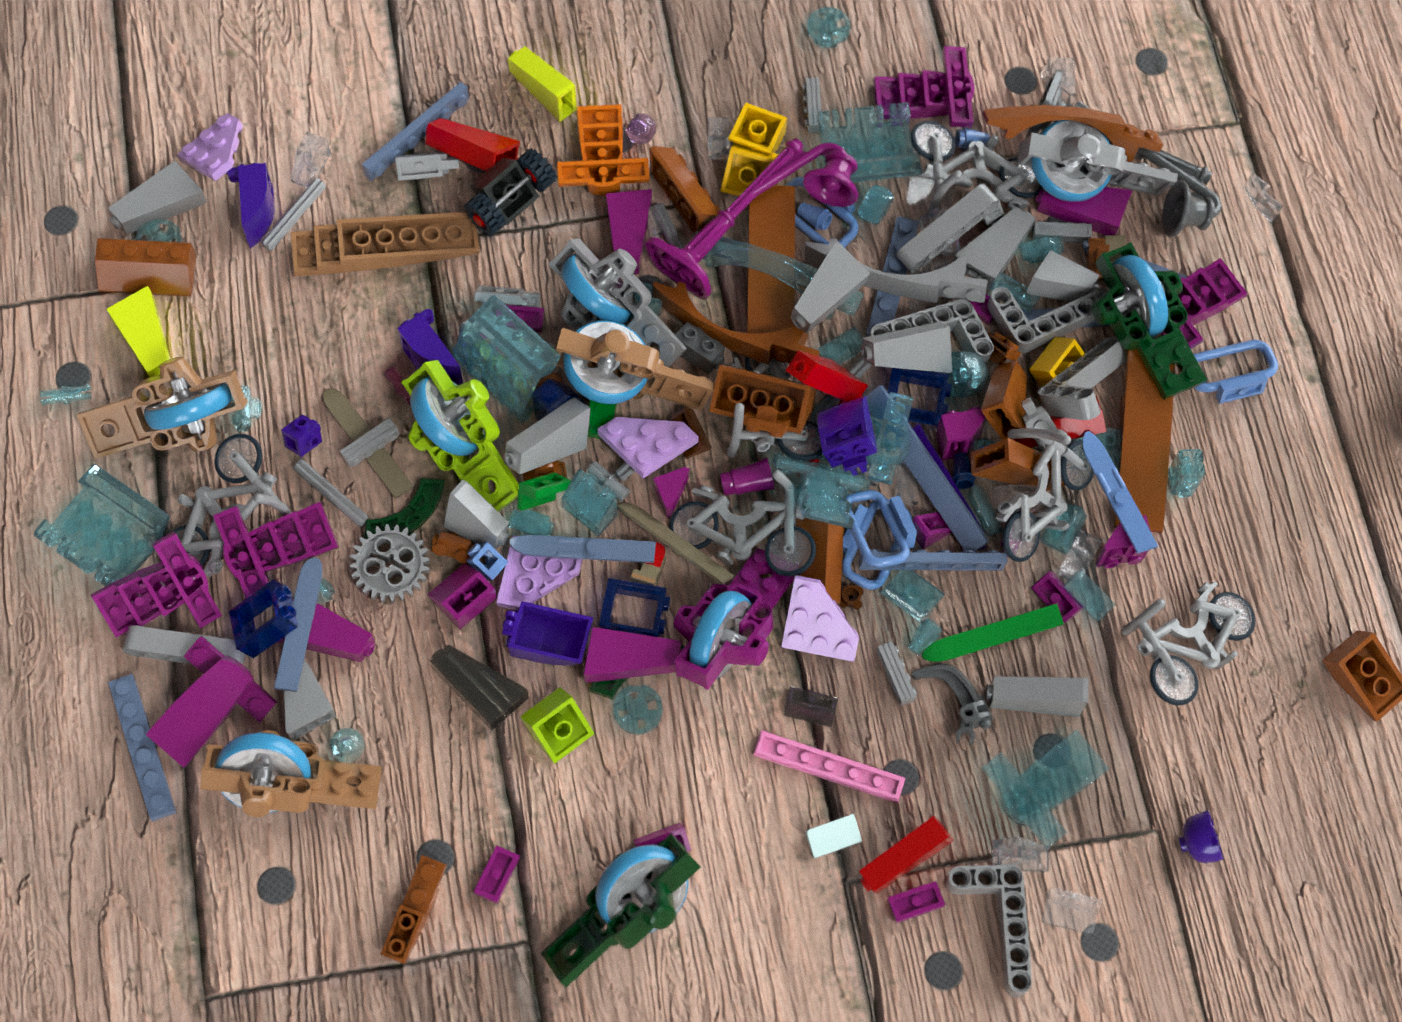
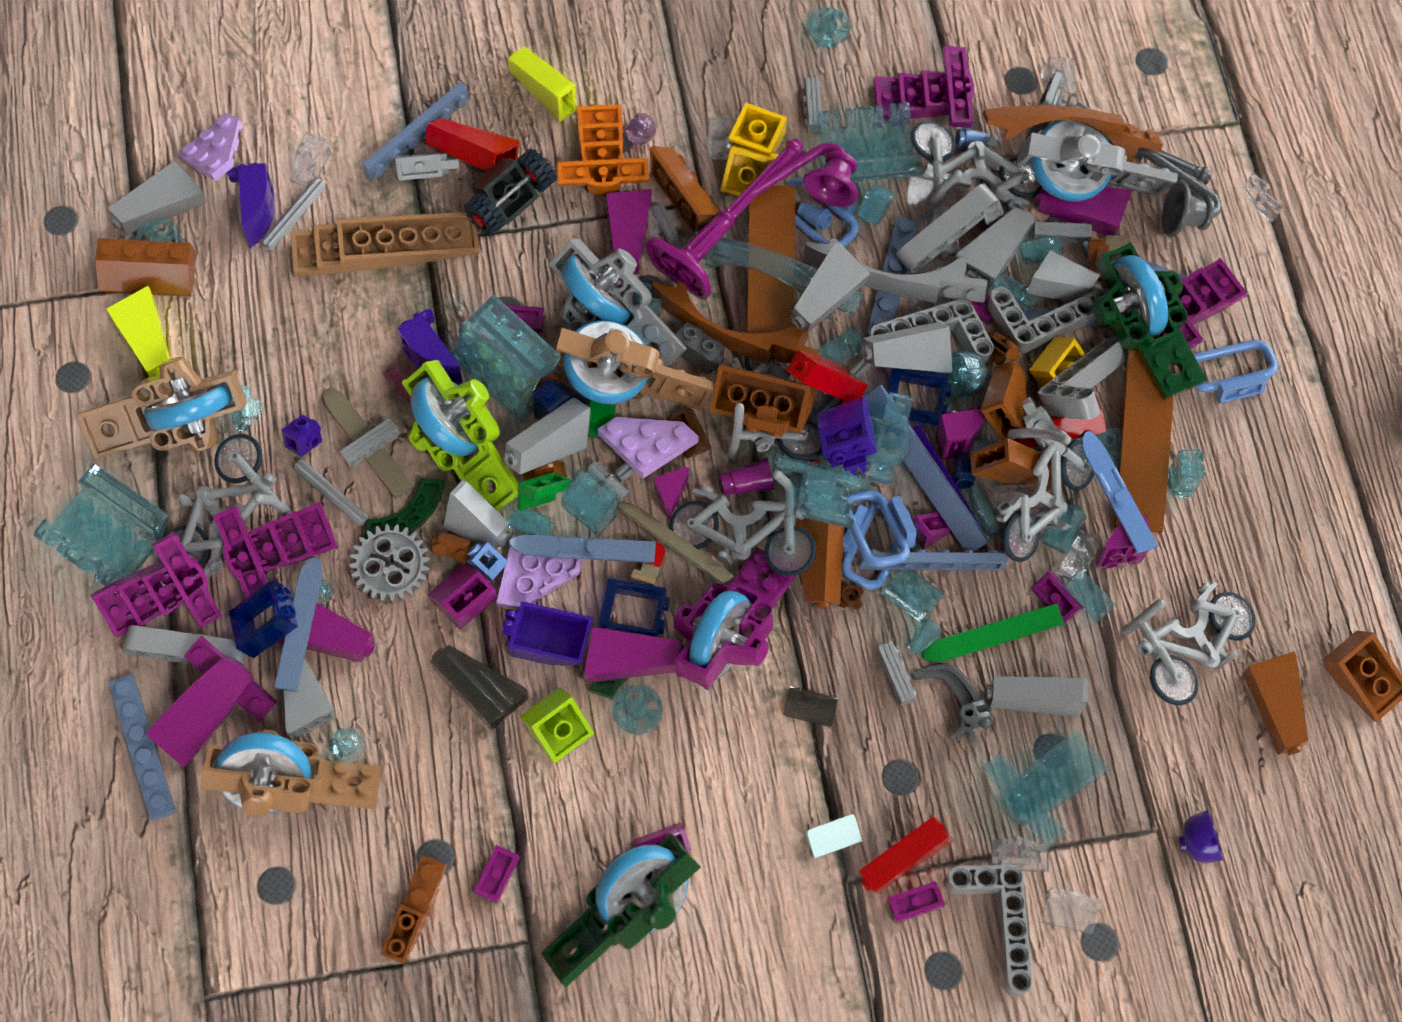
clear light blue pin [40,384,92,406] -> none
light grey hinge [475,285,541,307] -> none
bright pink tile [753,730,905,803] -> none
lavender plate [781,575,859,662] -> none
none -> dark orange slope [1243,651,1309,756]

